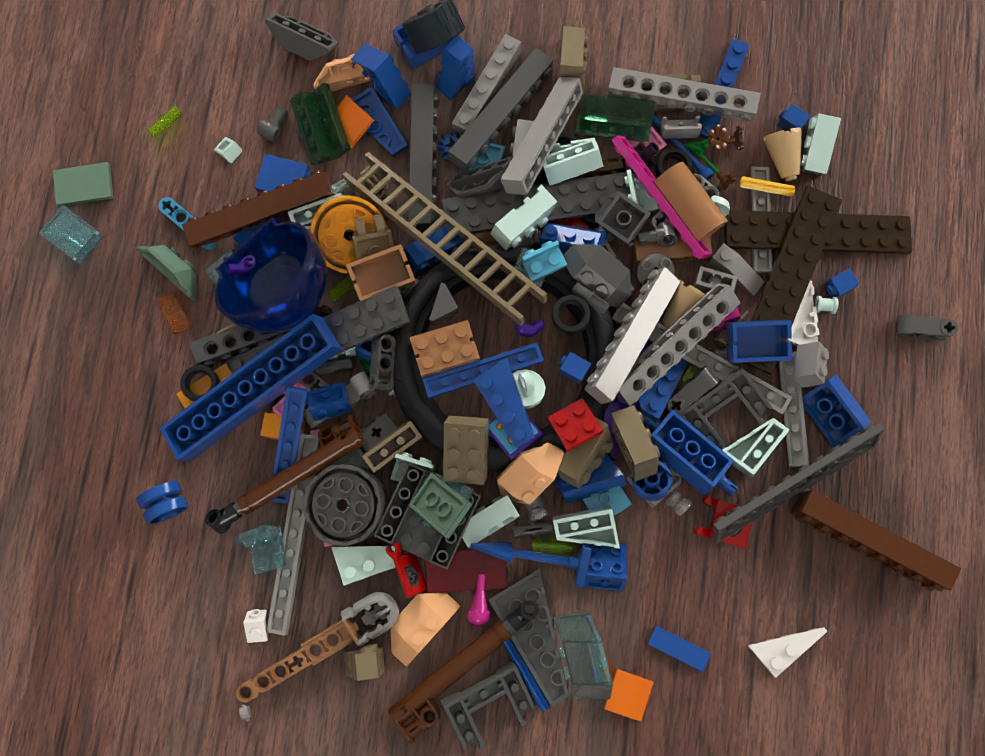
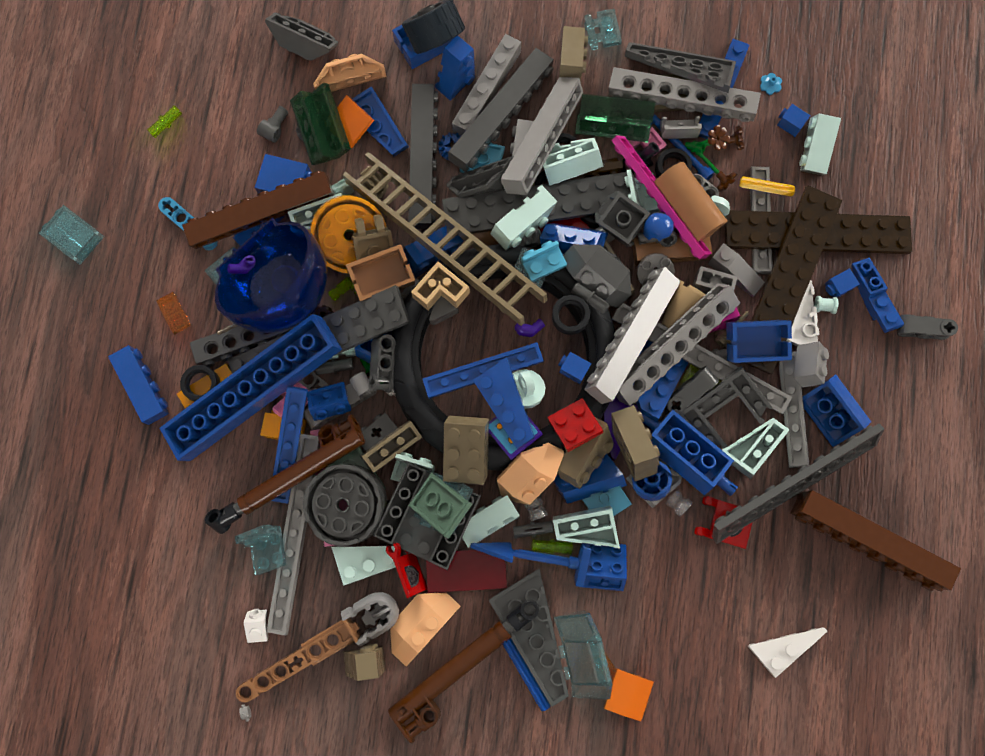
sand green tile [53,162,114,207] -> none
sand green wedge [136,245,197,302] -> none
blue wheel [136,481,189,525] -> none
light aqua slope [214,137,242,163] -> none
blue wedge [351,43,411,109] -> none
medium nougat piece [410,320,480,379] -> none
dark grey wedge [440,661,536,750] -> none
dark pink piece [467,574,490,627] -> none
blue tile [647,625,711,672] -> none
tan cone [763,127,802,182] -> none
none -> blue brick [108,345,169,425]
none -> tan brick [411,262,470,311]
none -> clear light blue plate [584,9,622,50]
none -> dark grey wing [625,42,736,93]
none -> blue hair [643,213,674,241]
none -> dark azure plant [760,73,782,95]
none -> blue slope [851,257,904,333]

